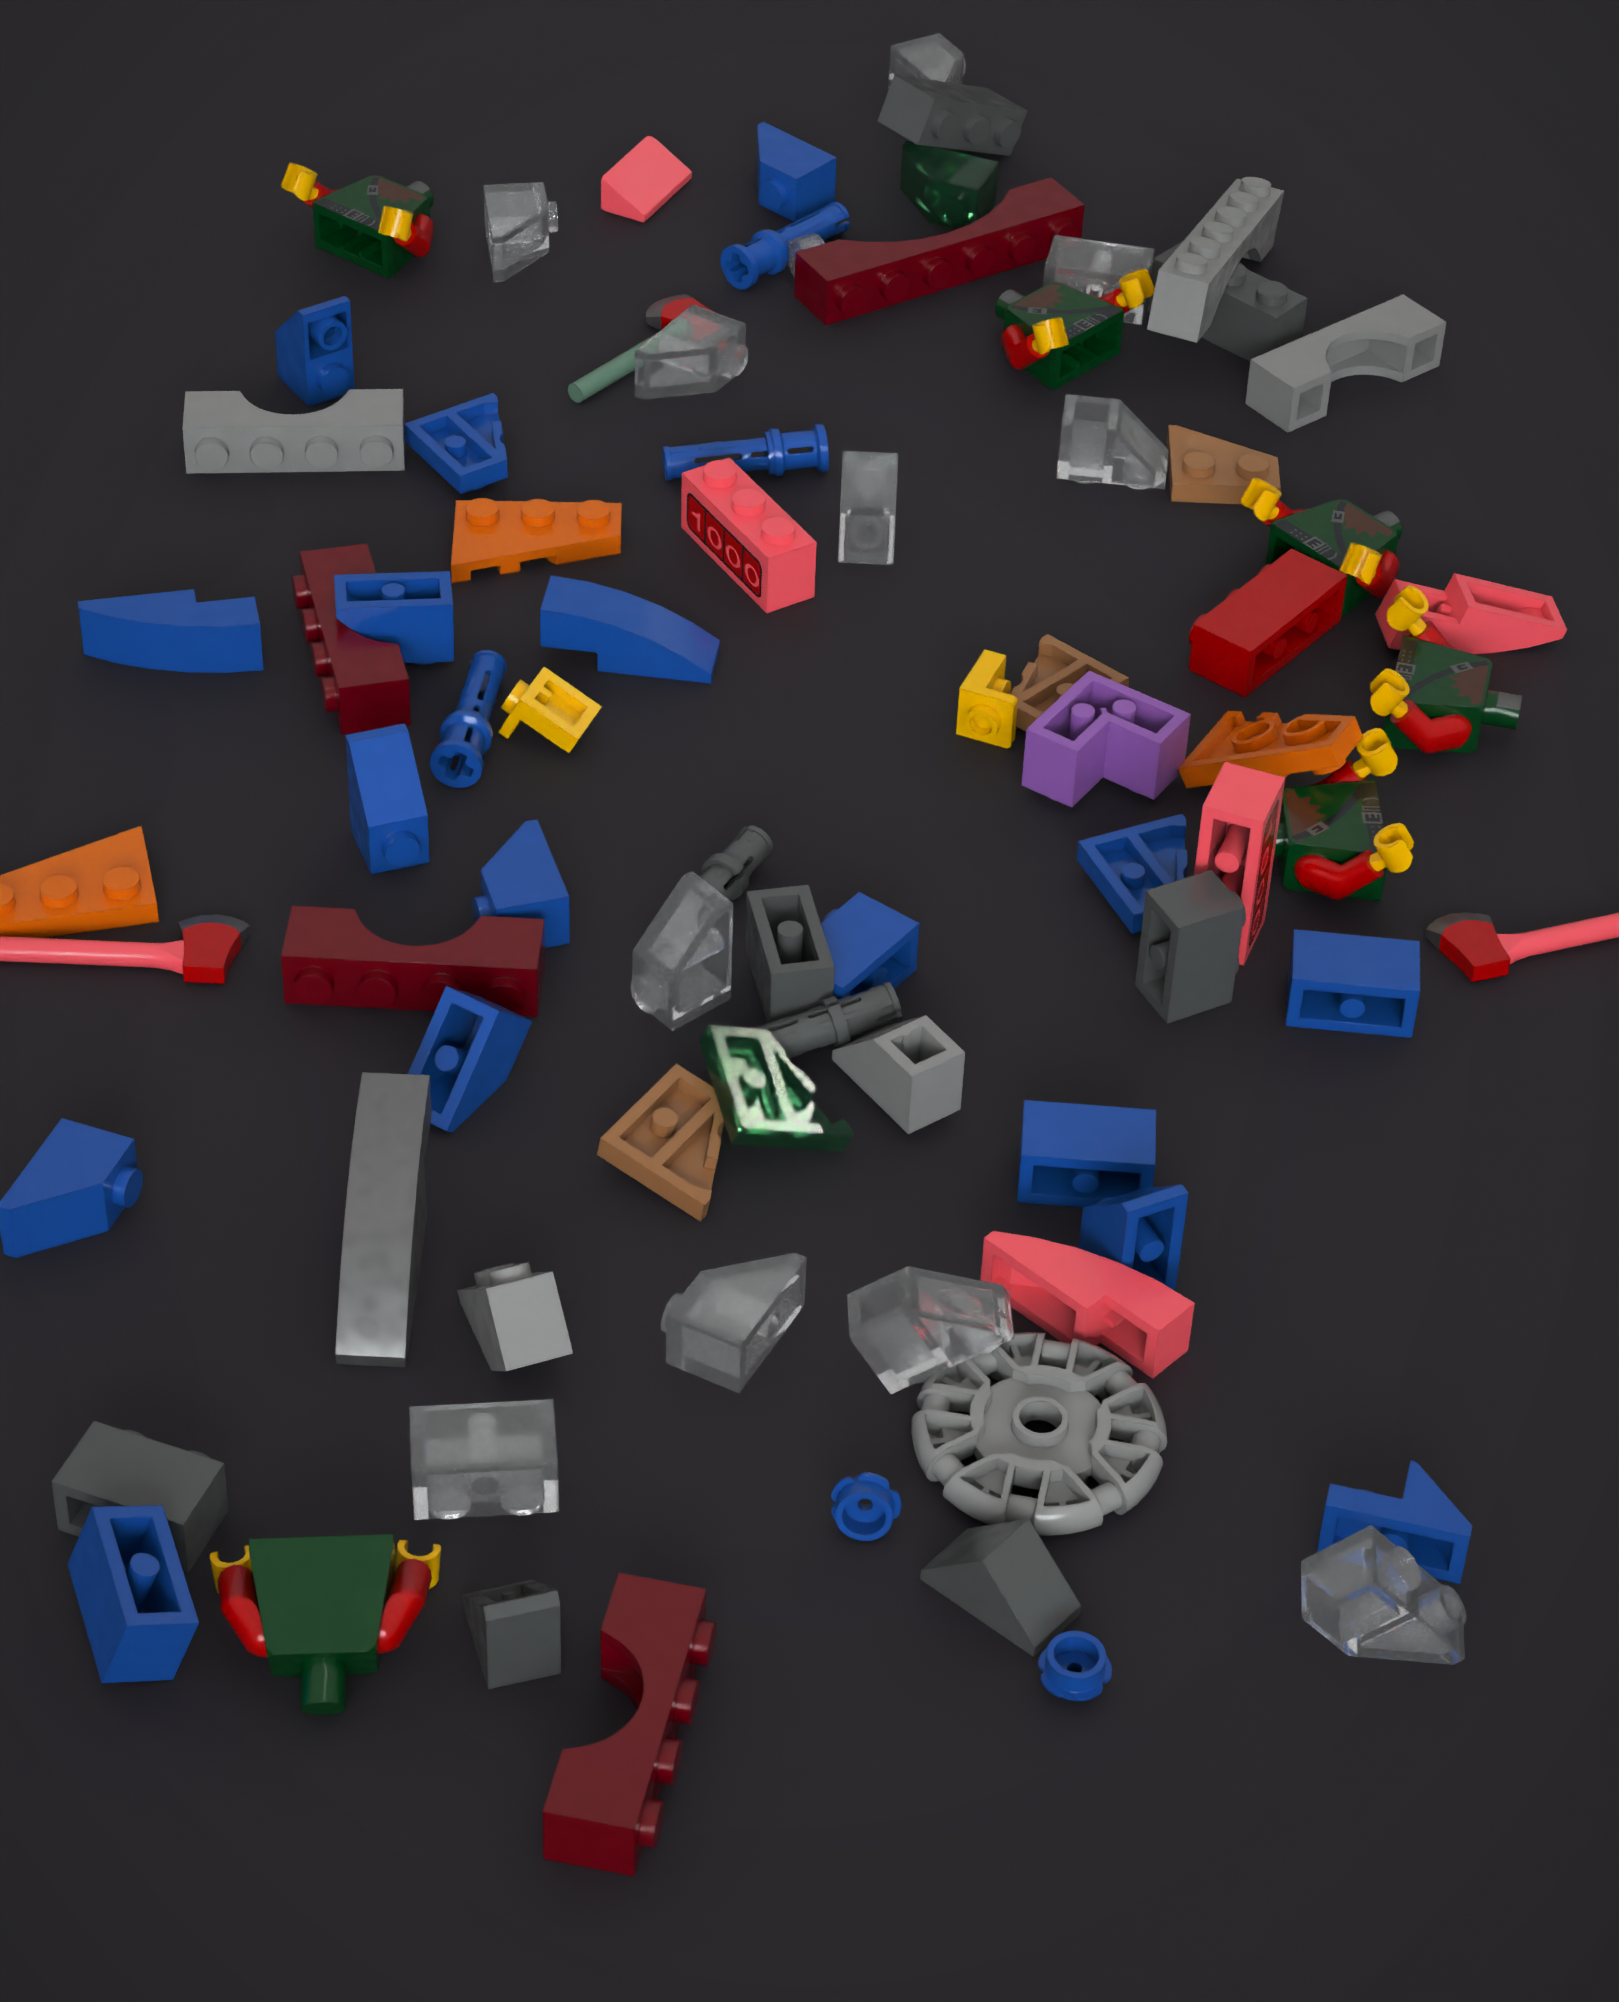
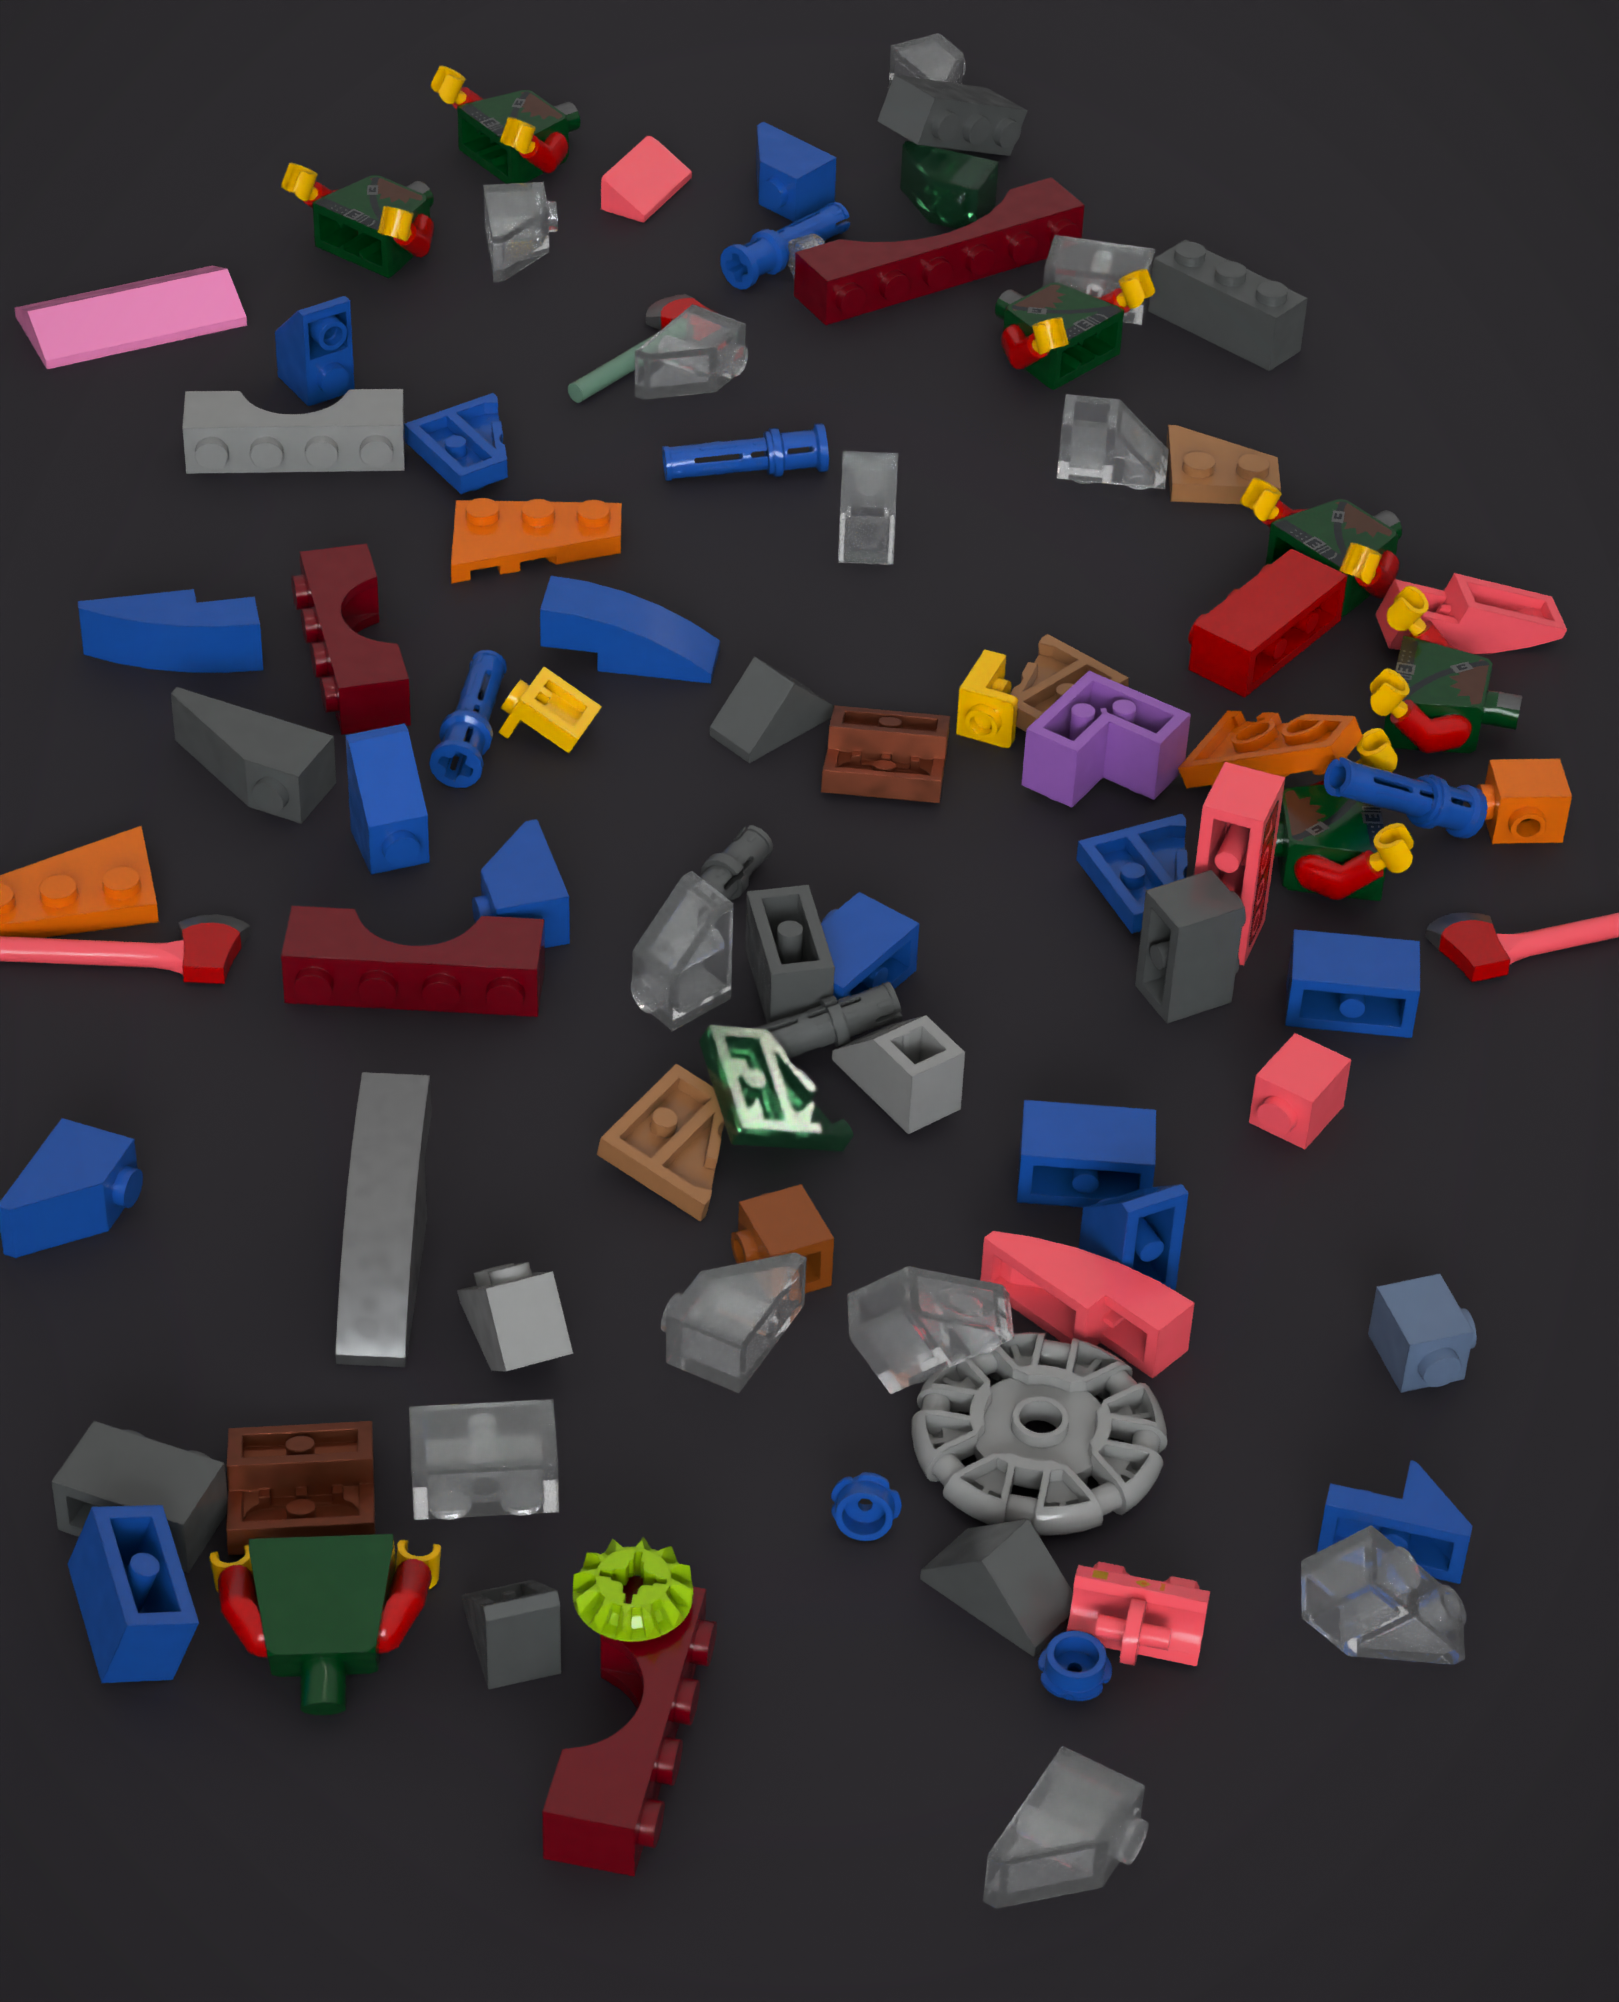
blue slope [334,571,454,665] -> none
blue slope [408,986,532,1133] -> none
coral brick [681,457,817,613] -> none
light grey arch [1147,177,1284,343] -> none
light grey arch [1245,294,1446,433] -> none
none -> bright pink slope [15,265,247,369]
none -> dark grey slope [171,687,337,824]
none -> copper slope [226,1421,375,1555]
none -> torso [431,65,581,189]
none -> lime gear [573,1536,694,1642]
none -> dark grey slope [710,656,834,763]
none -> dark orange brick [731,1184,834,1304]
none -> copper slope [821,705,951,803]
none -> clear slope [983,1746,1149,1908]
none -> coral hips [1067,1562,1210,1666]
none -> coral brick [1249,1033,1351,1150]
none -> blue pin [1324,757,1488,839]
none -> sand blue brick [1368,1274,1477,1393]
none -> orange brick [1477,759,1572,844]

